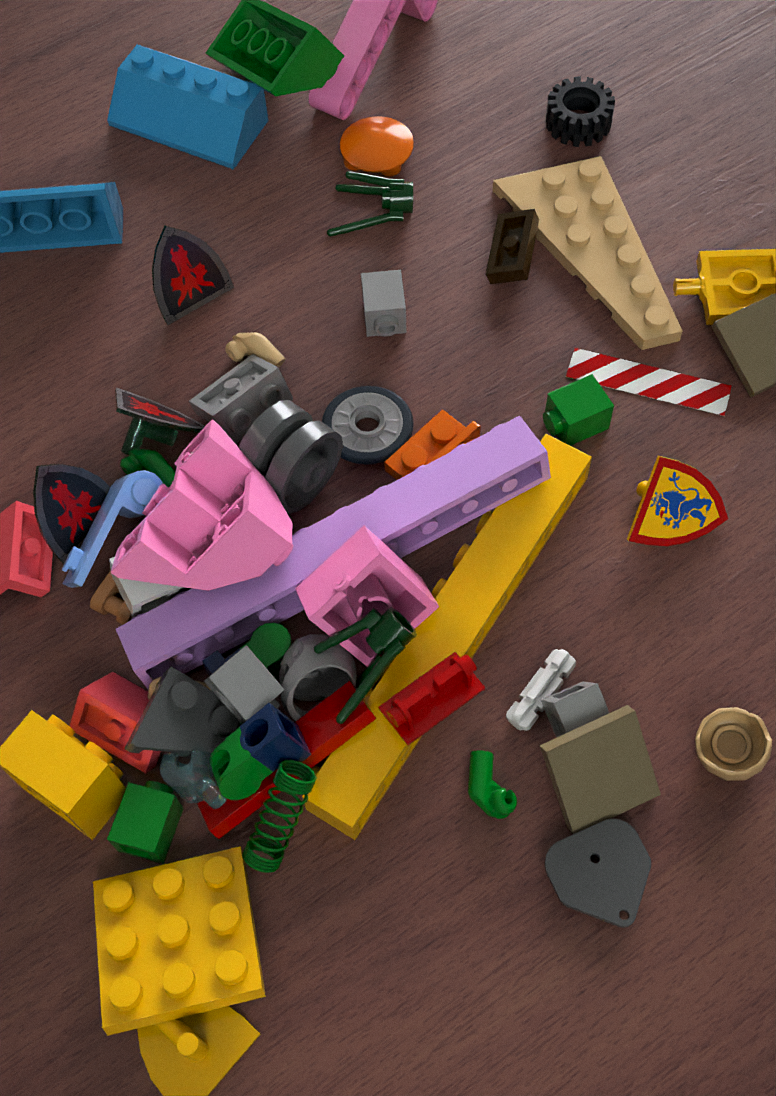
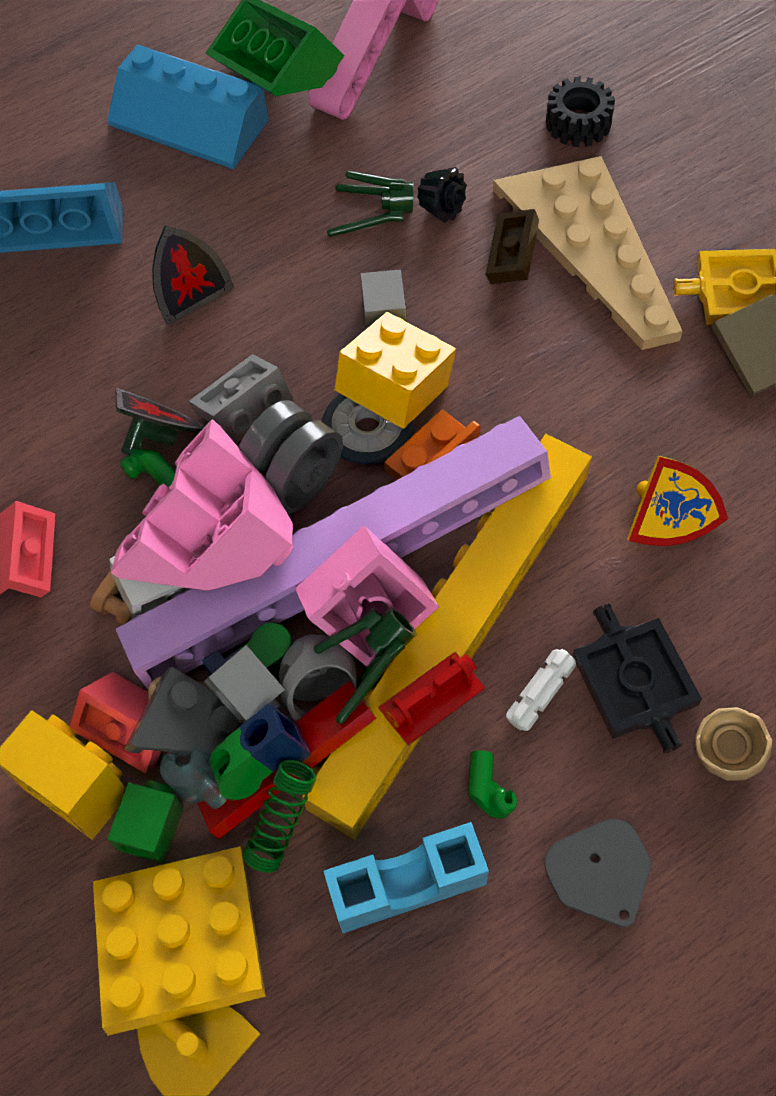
shield [33,463,110,564] -> none
light blue door [62,470,163,588] -> none
tan arm [225,332,286,368] -> none
orange dish [340,116,414,176] -> none
dark tan tile [540,705,661,834] -> none
light grey brick [541,681,610,738] -> none
green brick [543,374,614,446] -> none
sticker [566,348,732,416] -> none
none -> medium azure arch [323,822,489,934]
none -> yellow brick [334,312,456,429]
none -> black piece [417,167,467,223]
none -> black plate [572,604,702,753]

